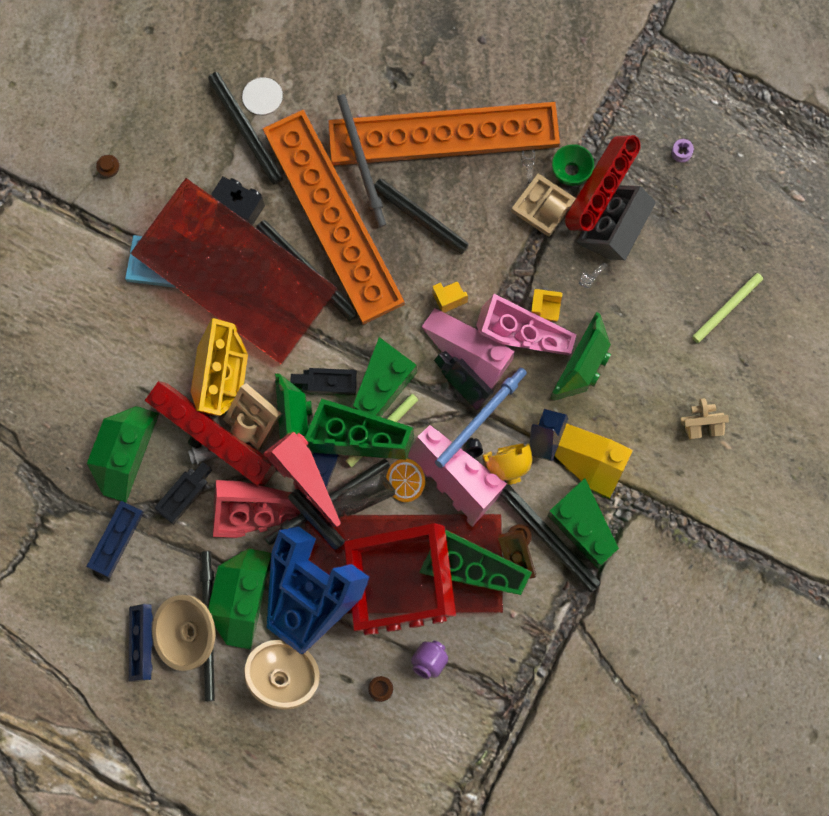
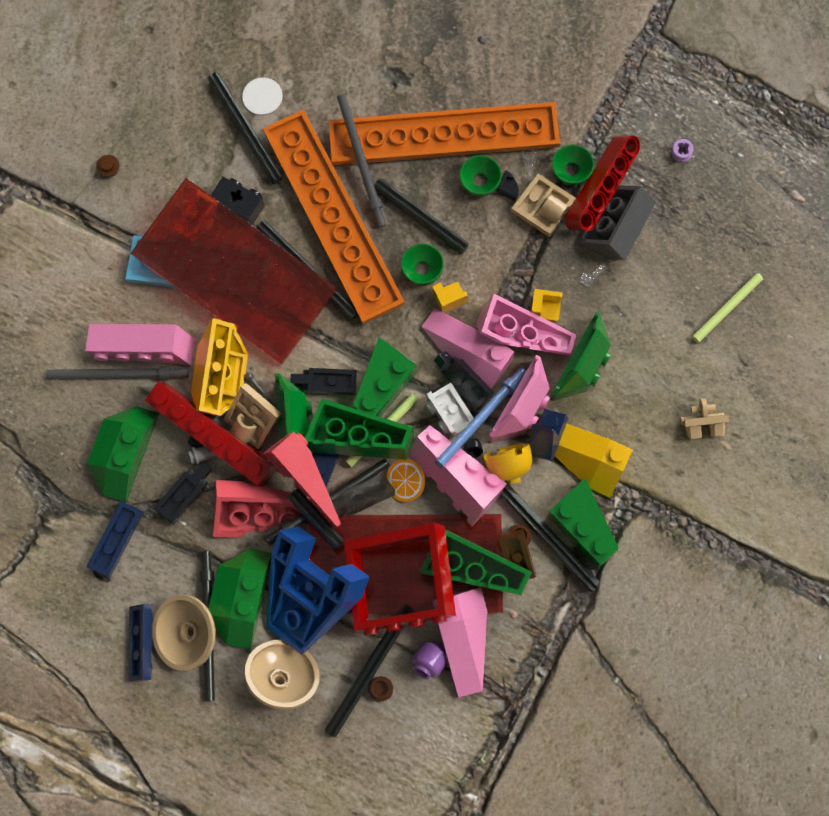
none -> dark grey bar [46,366,189,380]
none -> bright pink wedge [85,324,195,366]
none -> dark grey hinge [245,372,277,409]
none -> pearl dark grey axle [325,604,414,737]
none -> green piece [401,243,444,286]
none -> white bracket [425,383,474,439]
none -> bright pink wedge [433,587,487,698]
none -> green piece [460,155,502,197]
none -> bright pink wedge [488,355,551,443]
none -> black tile [495,170,519,201]

